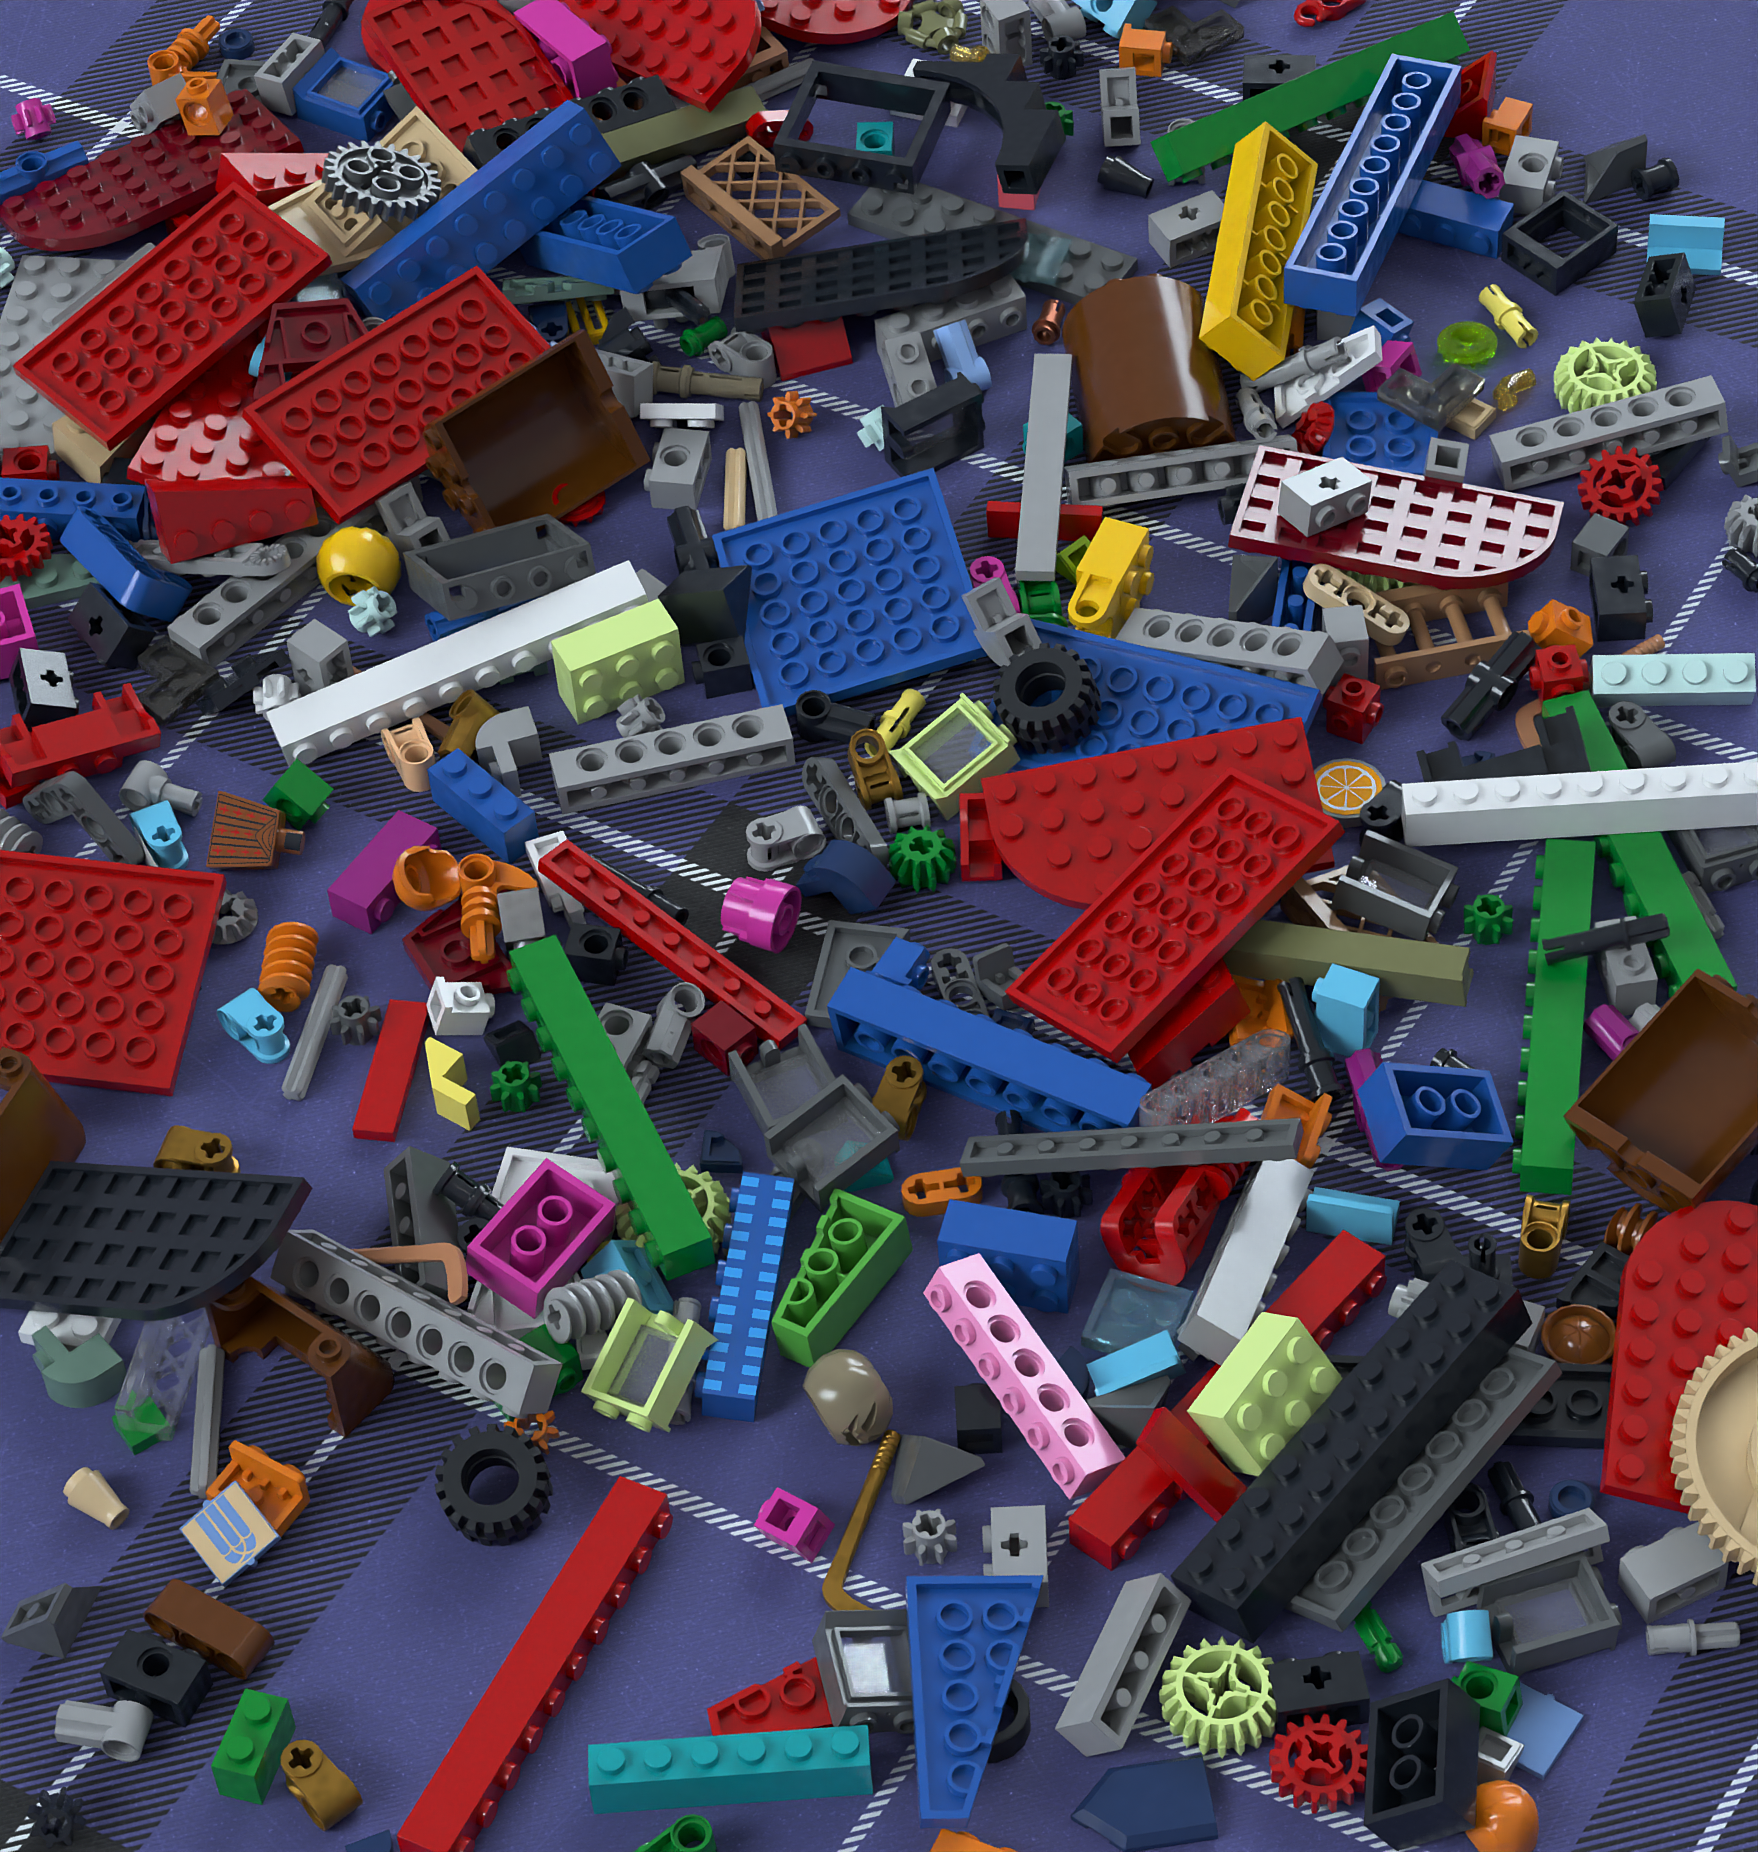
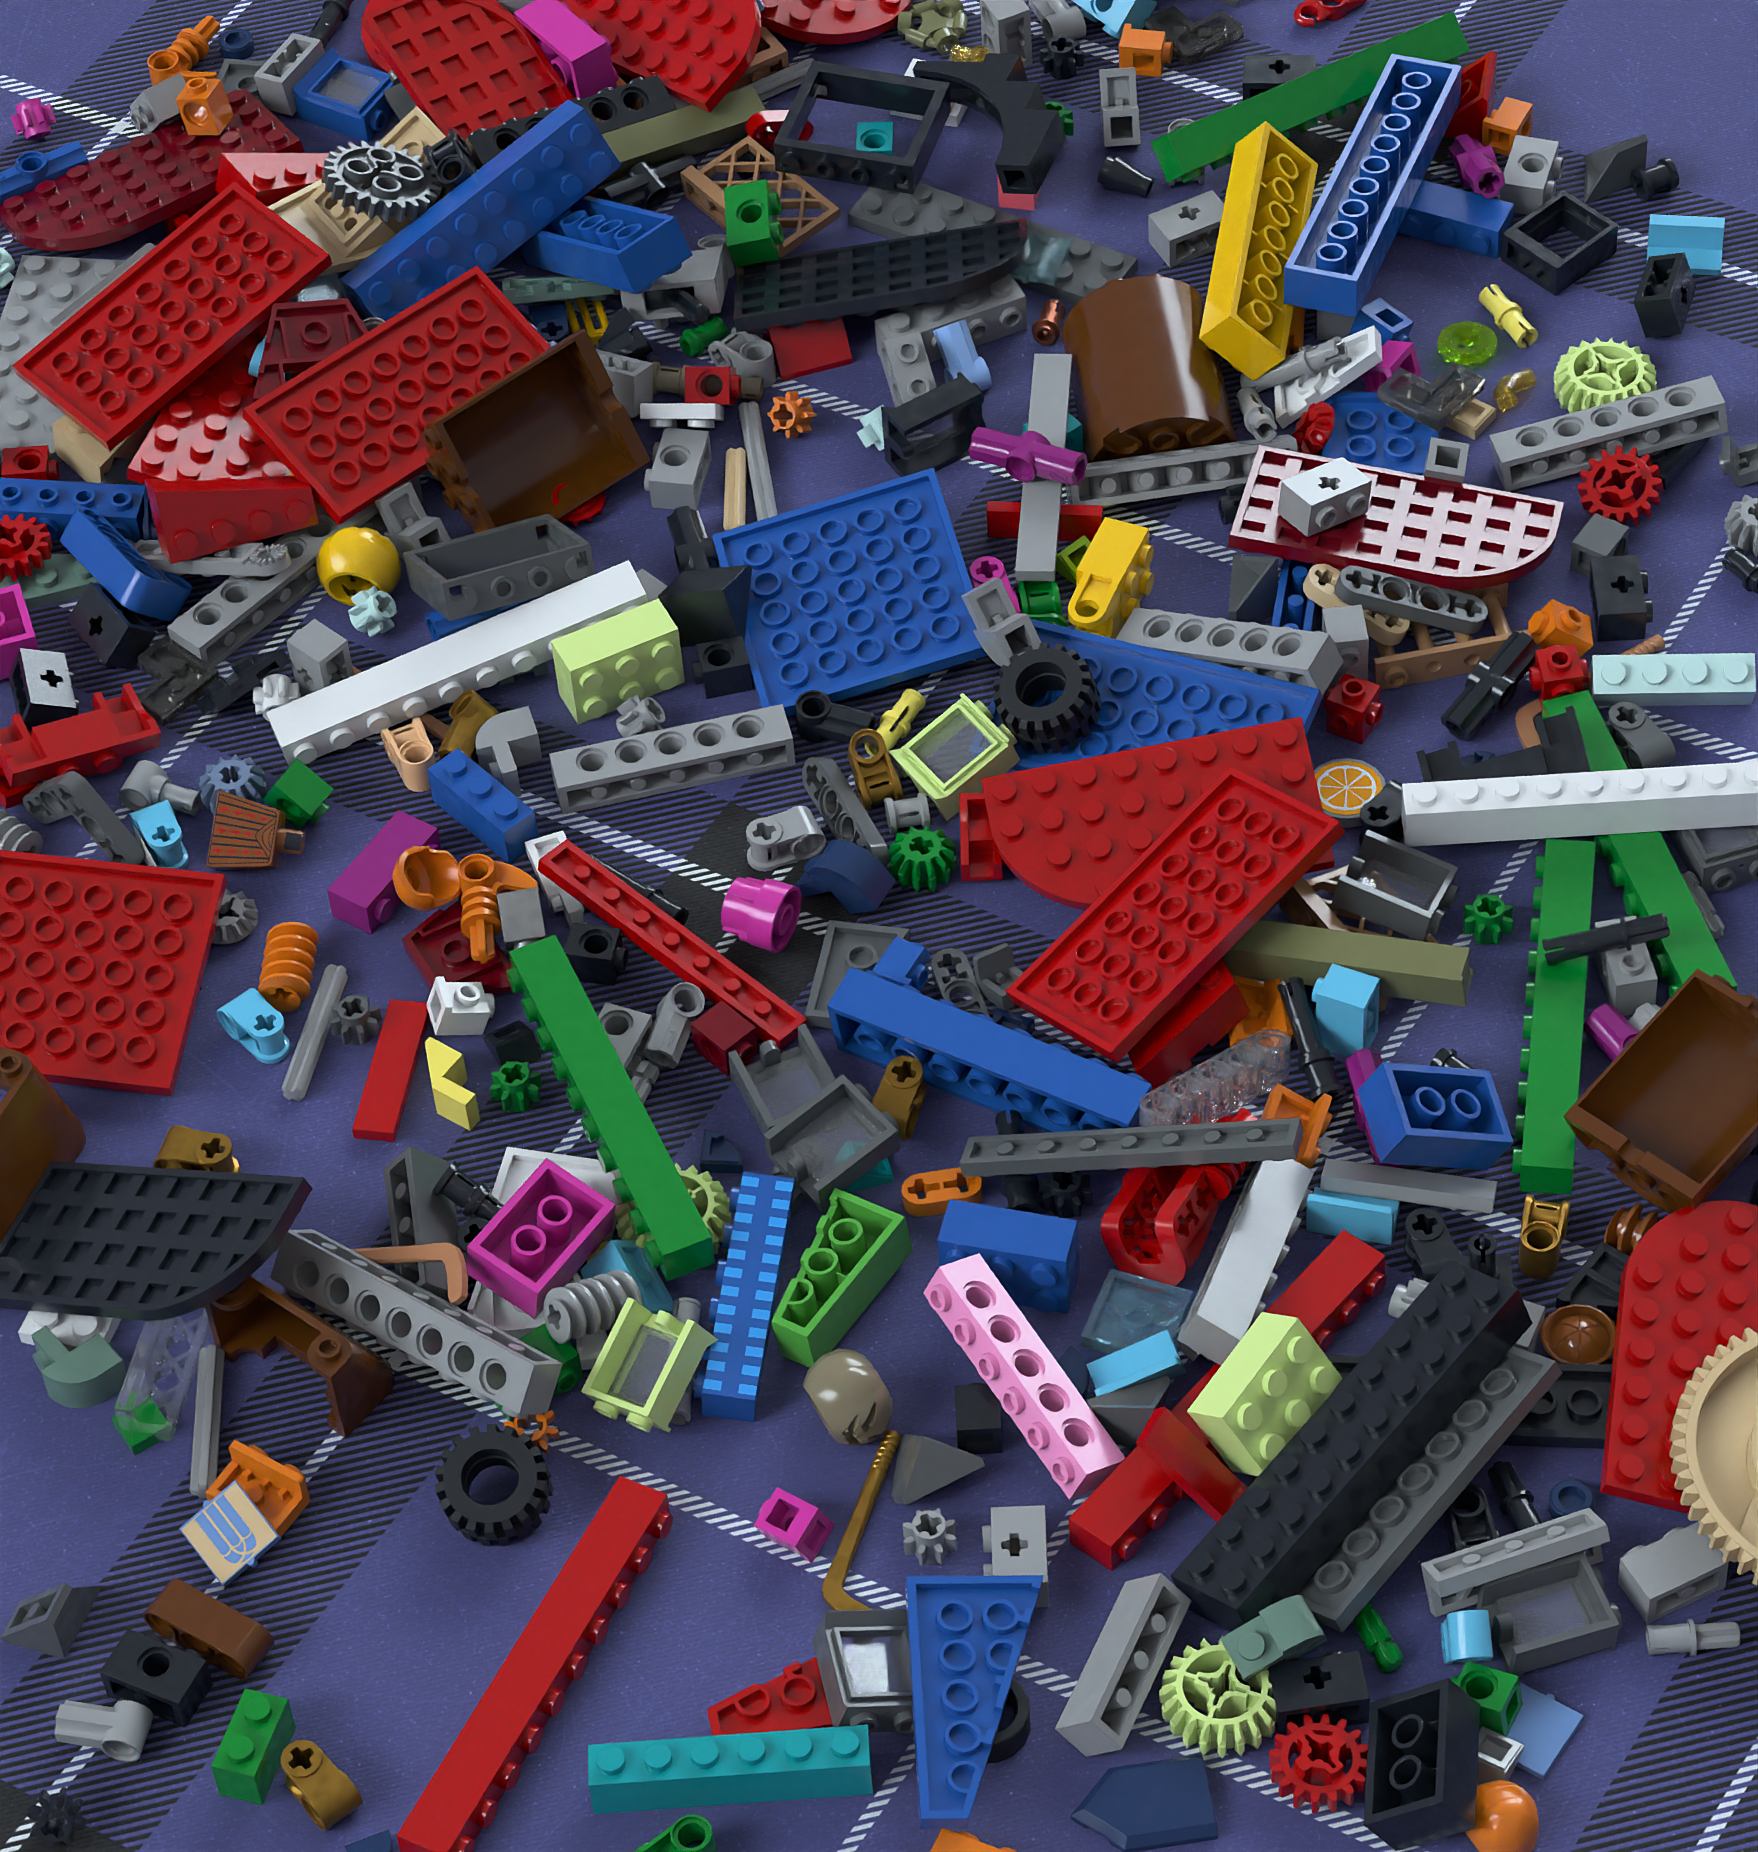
tan cone [63,1467,129,1530] -> none
none -> sand blue gear [199,754,268,814]
none -> black piece [423,128,477,192]
none -> red brick [685,367,742,406]
none -> green brick [724,179,784,267]
none -> magenta piece [969,427,1088,486]
none -> sand green brick [1220,1595,1328,1681]
none -> light grey tile [1320,1158,1498,1214]
none -> dark grey beam [1334,566,1488,634]

